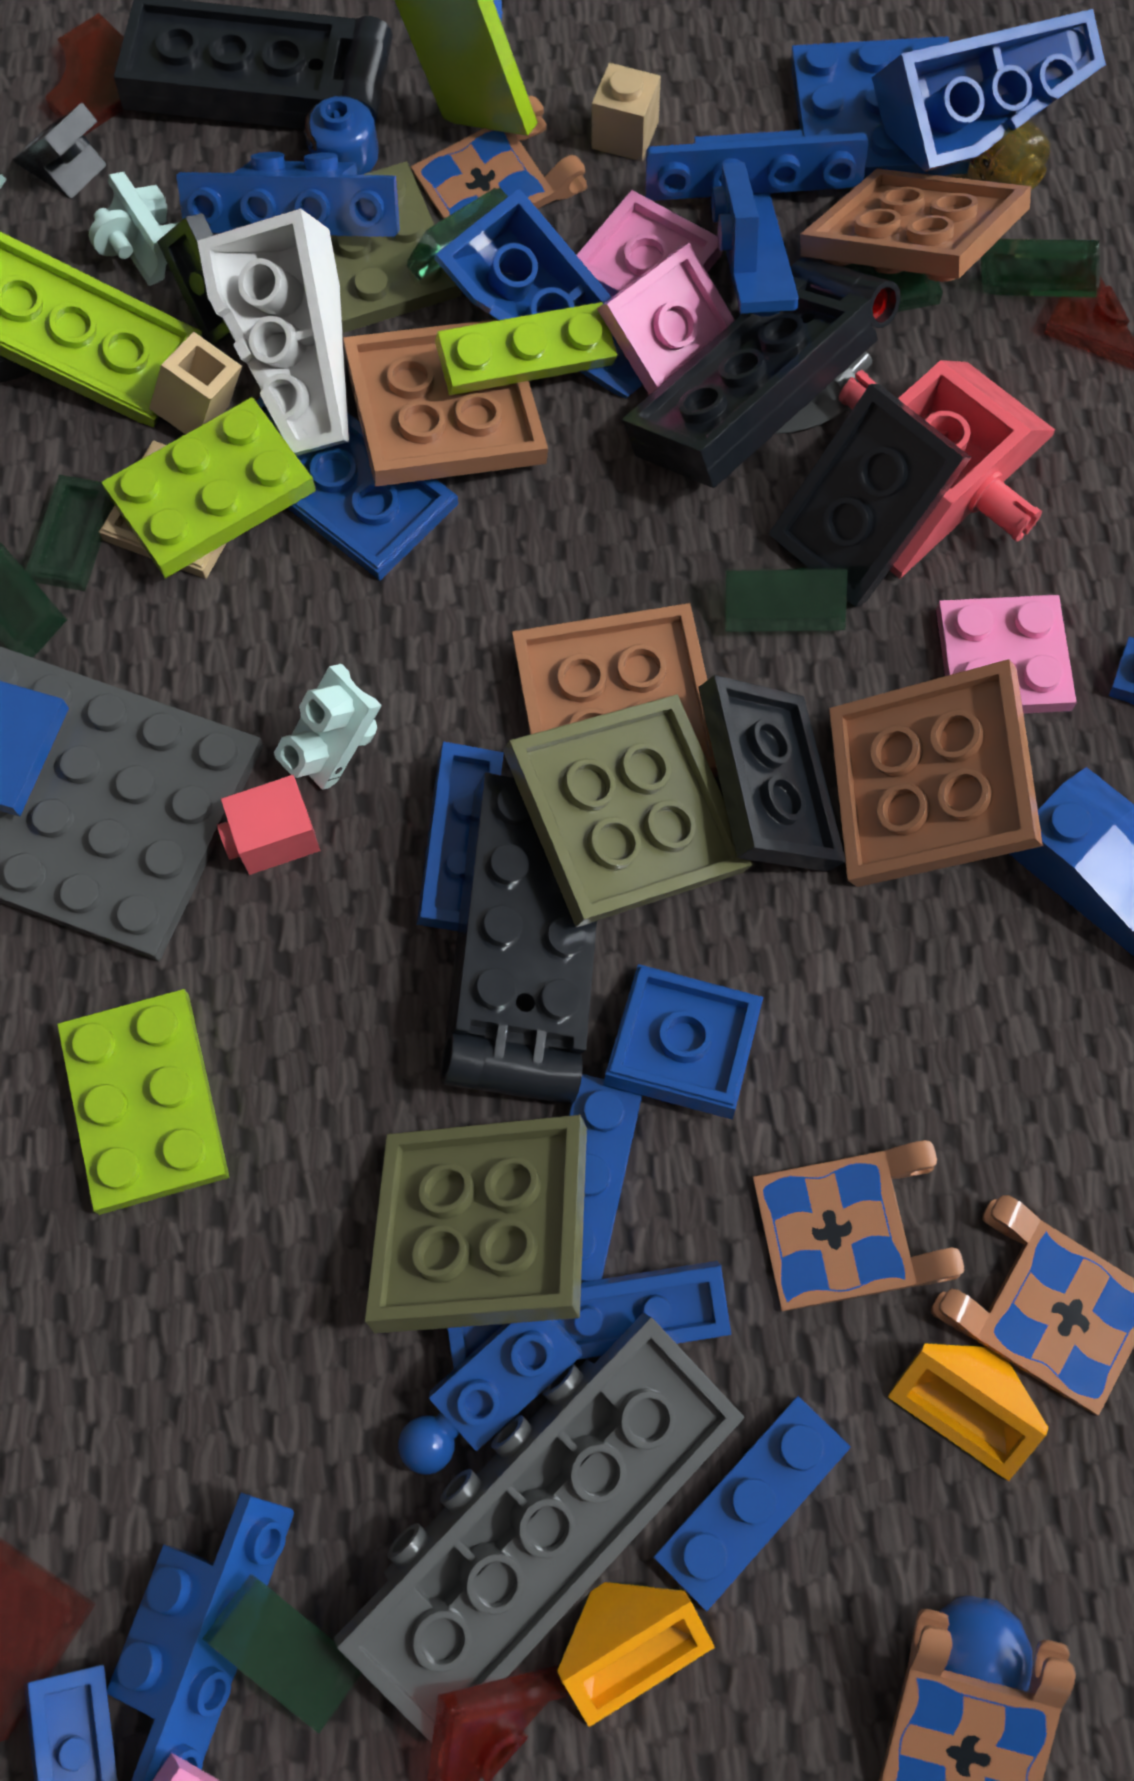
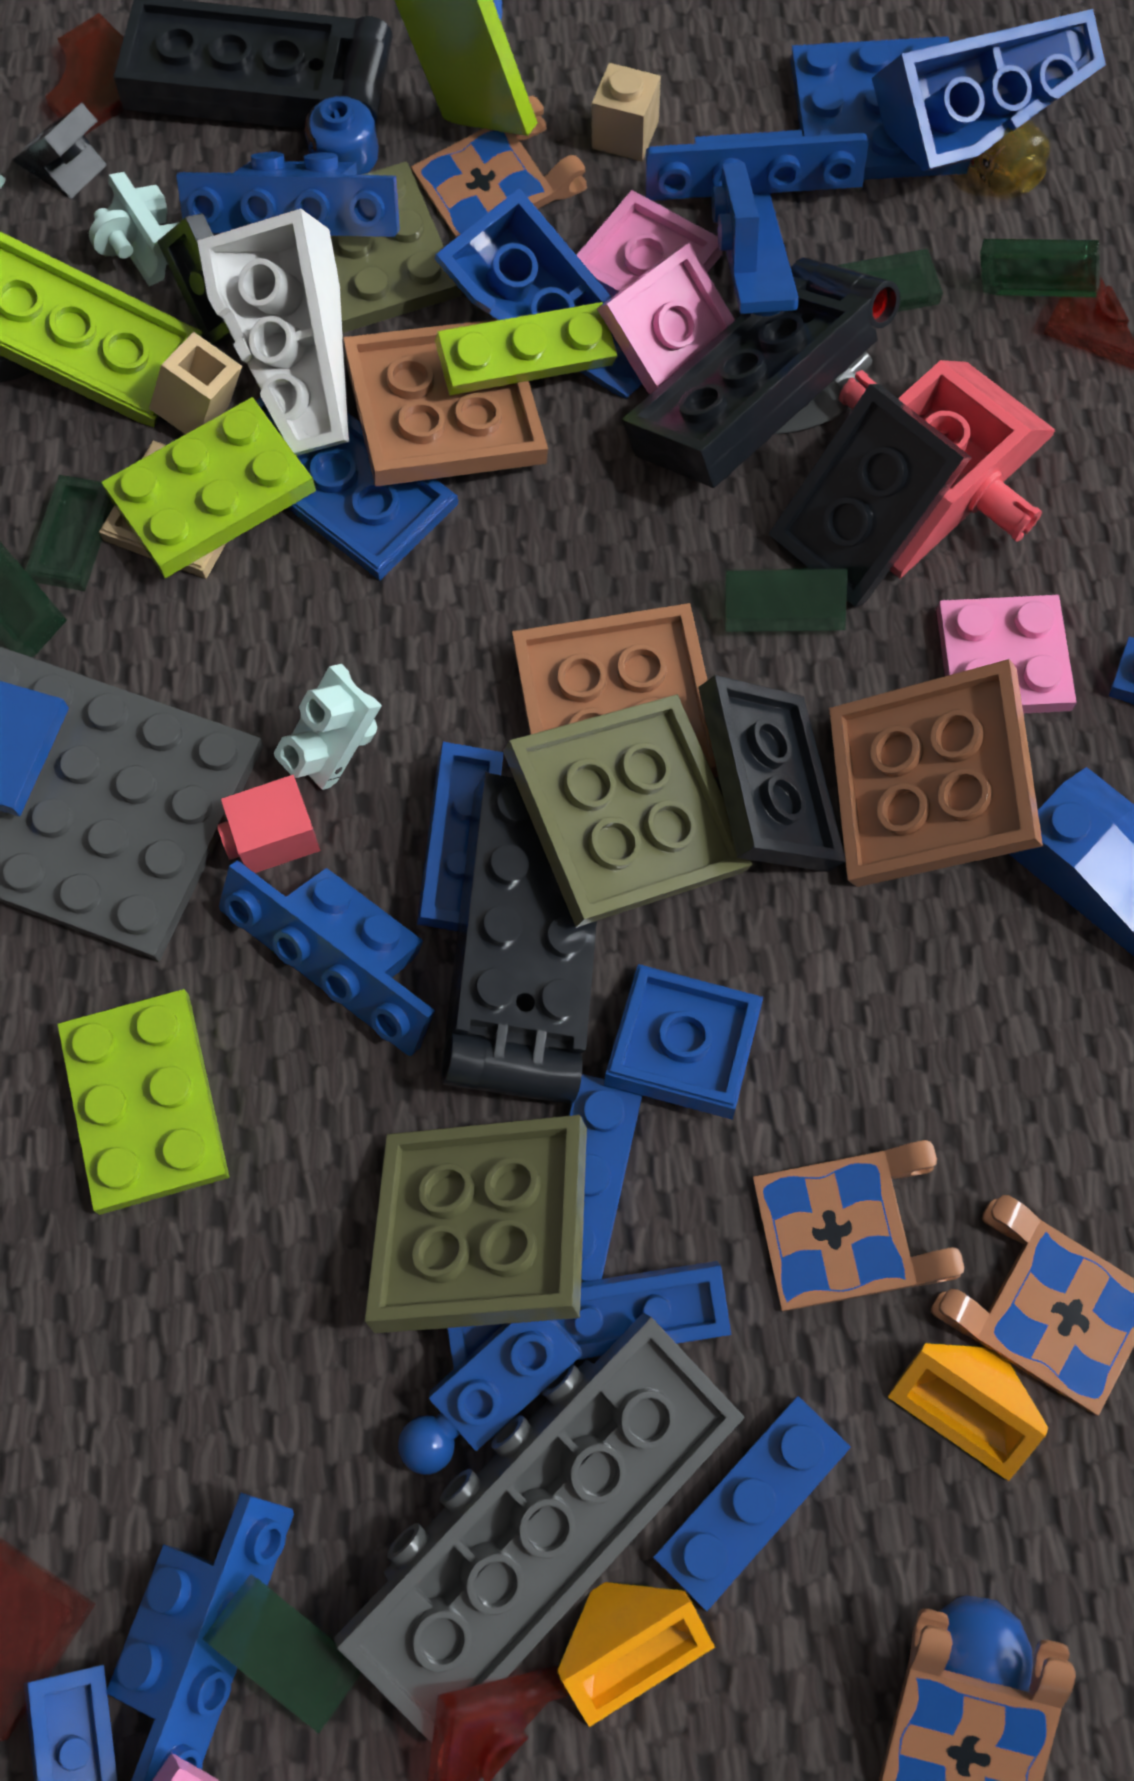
clear green tile [406,187,508,280] -> none
nougat plate [800,169,1031,282] -> none
none -> blue bracket [219,860,435,1056]

